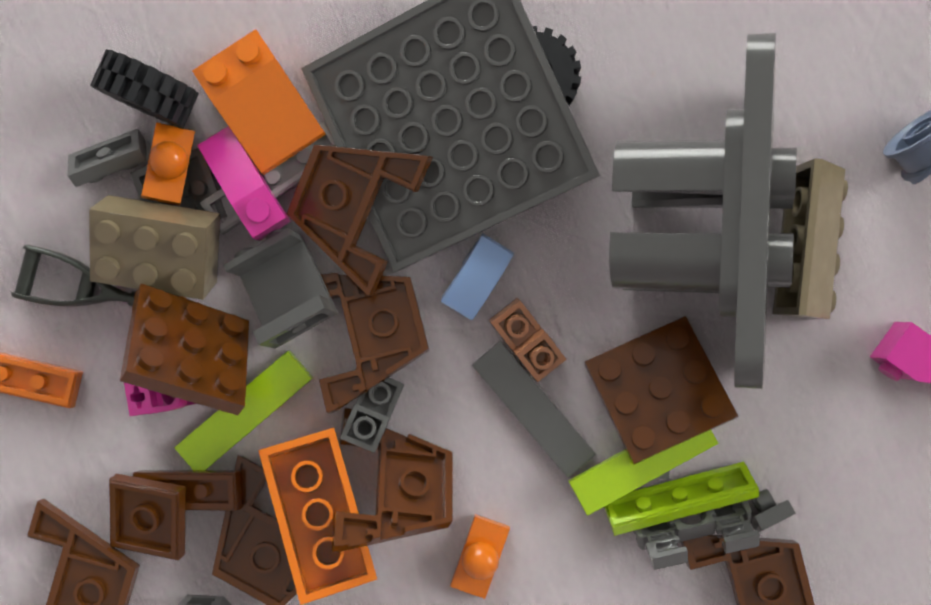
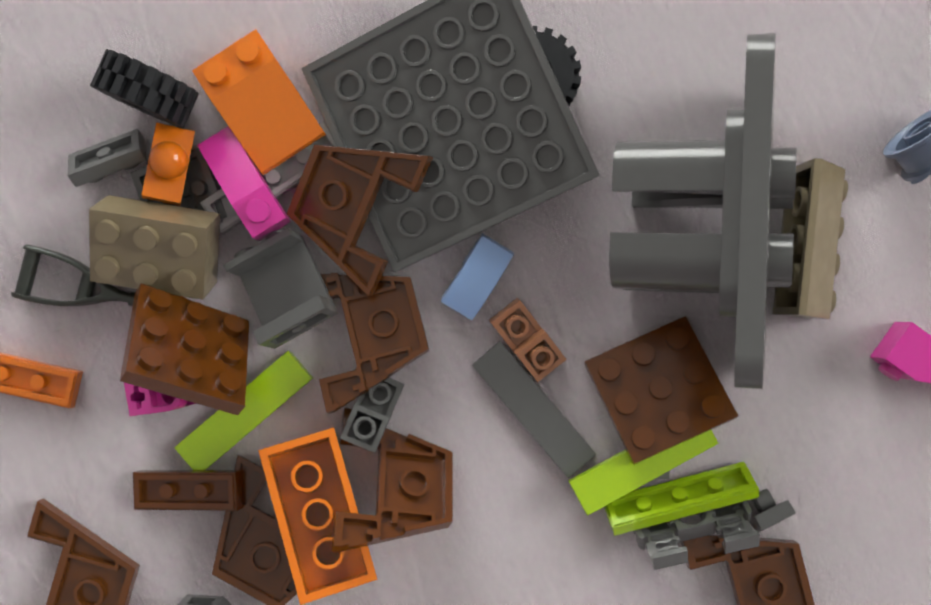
reddish brown tile [109,473,186,561] -> none
orange tile [450,514,510,599] -> none

